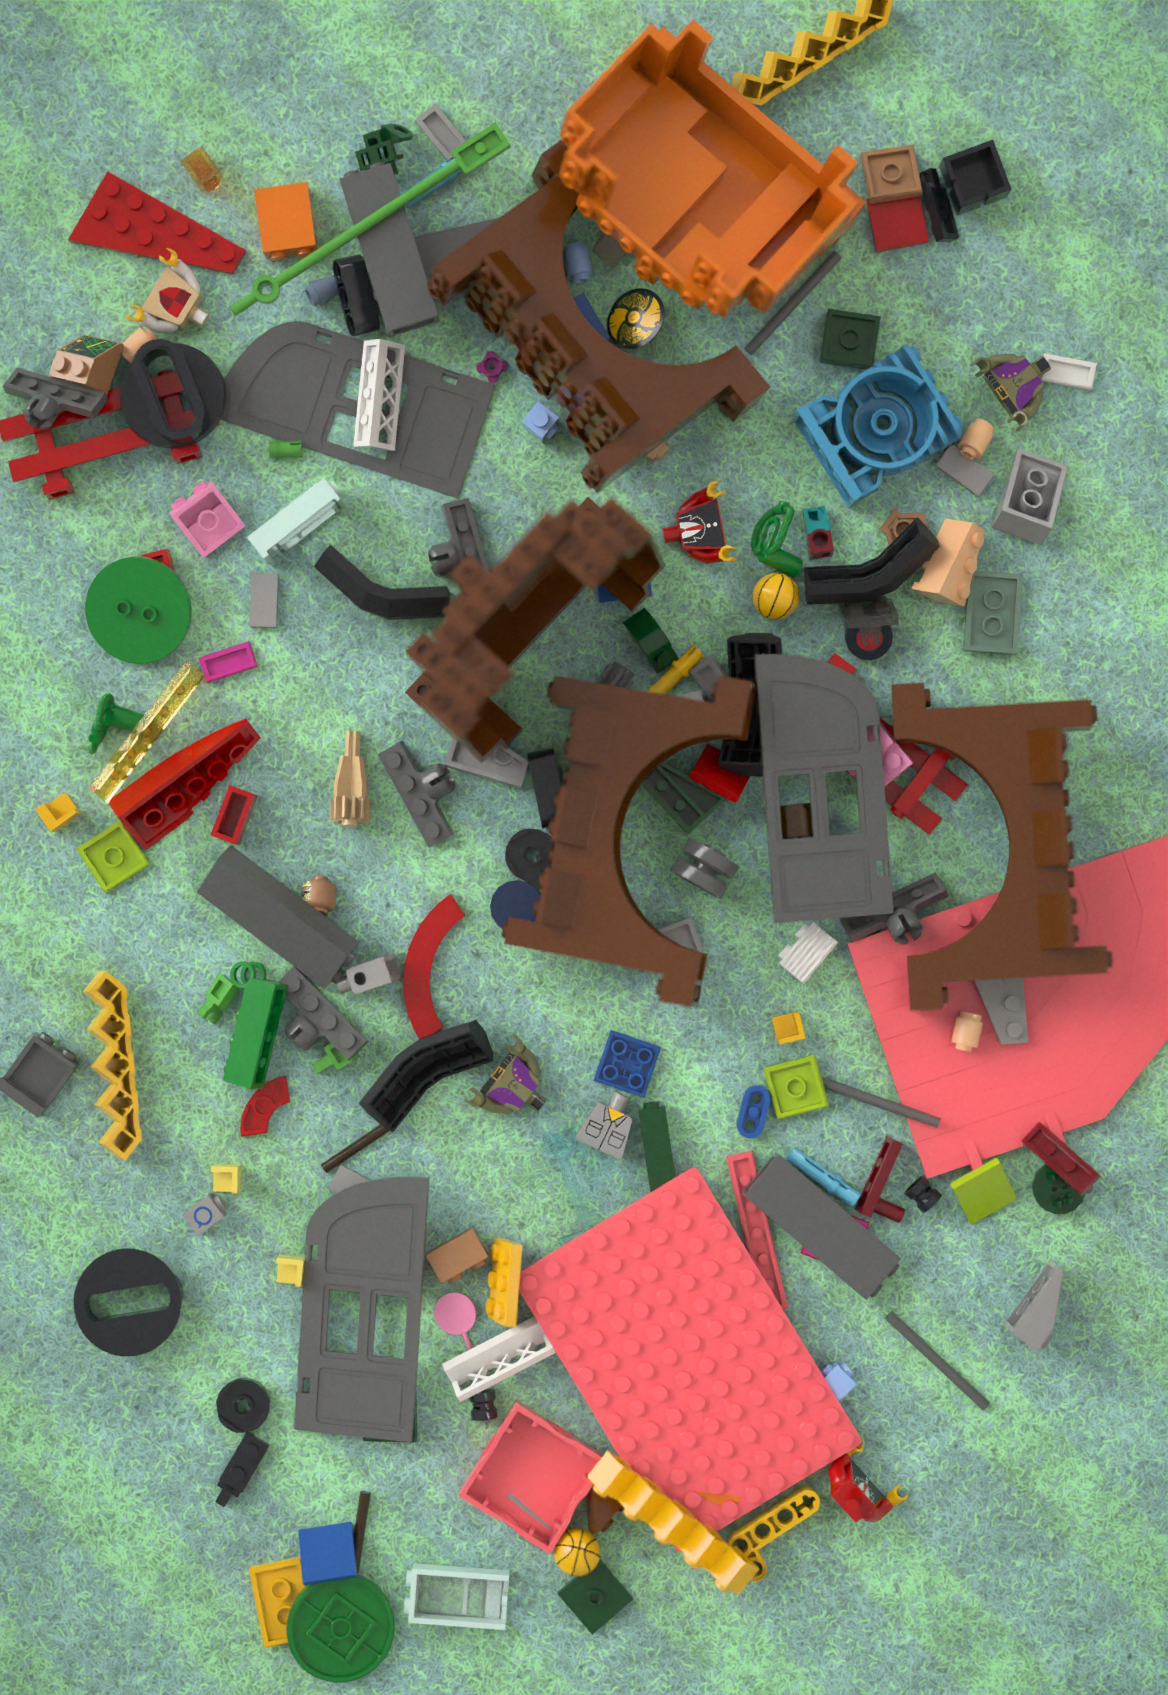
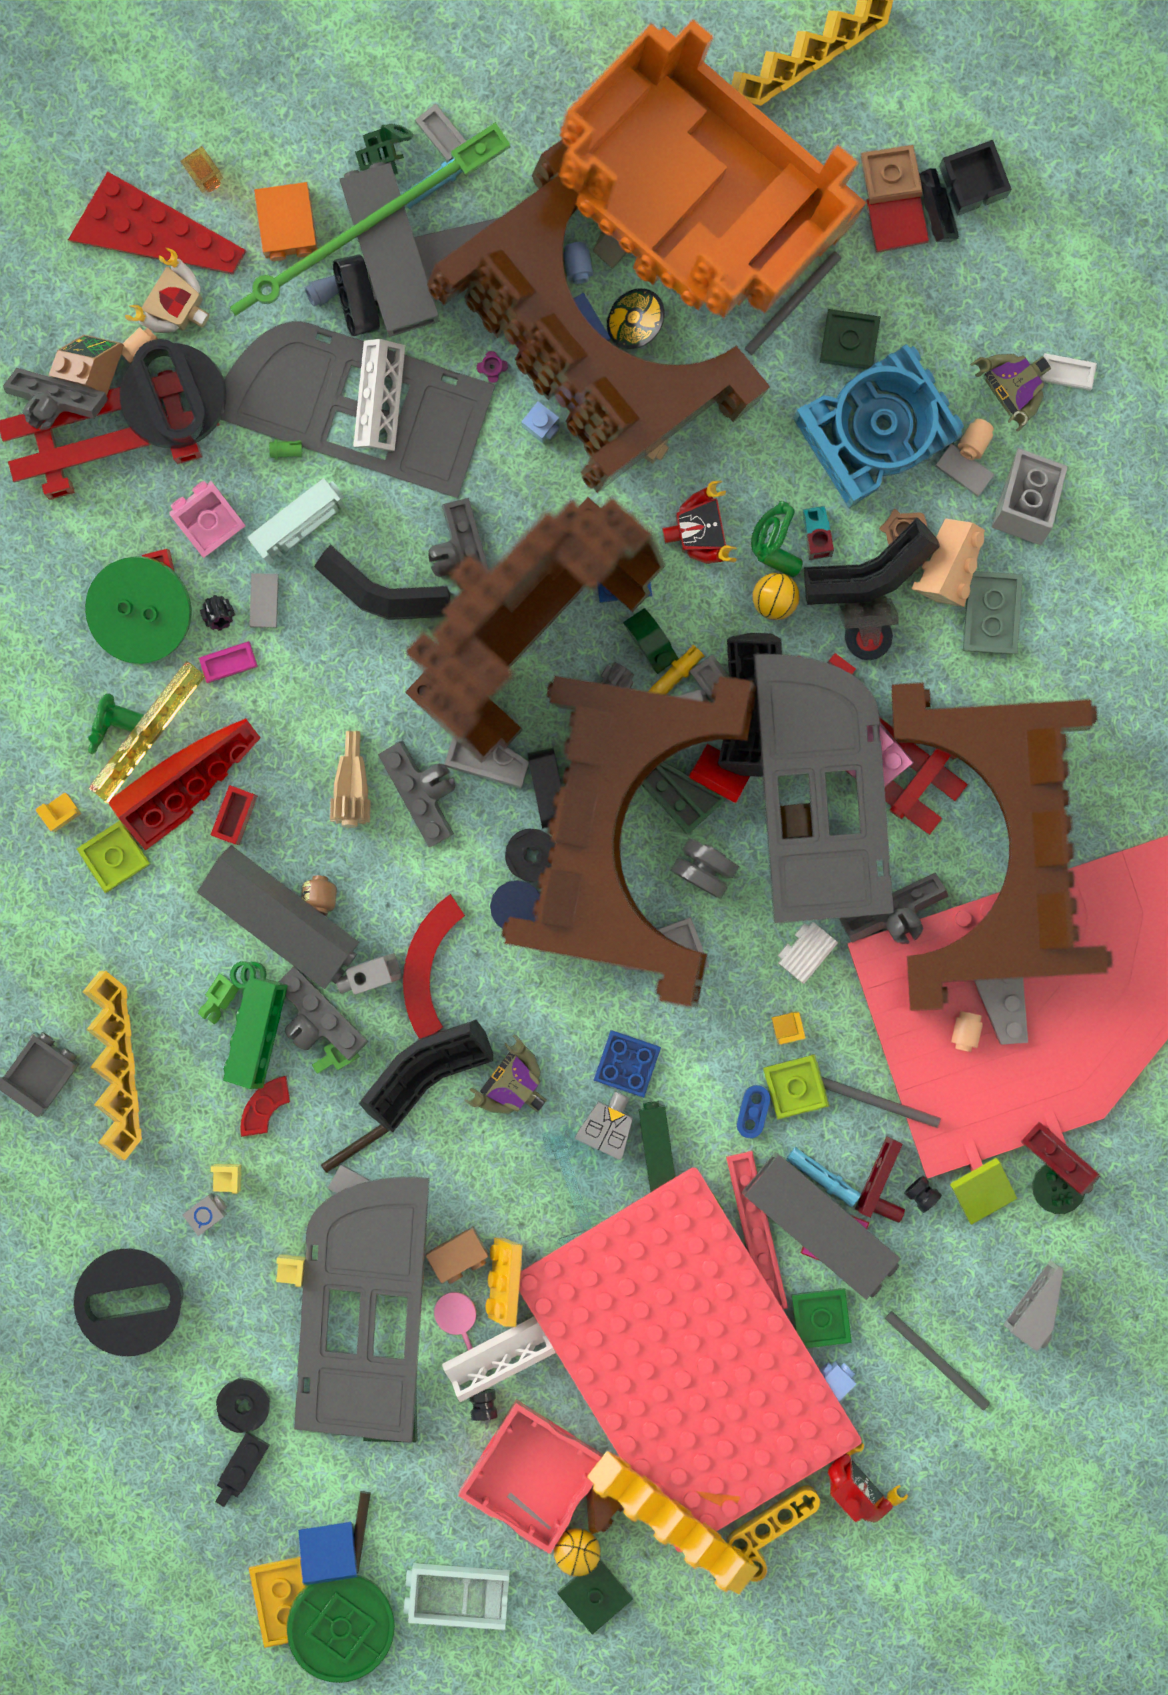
none -> black gear [200,595,235,631]
none -> green plate [791,1288,852,1348]

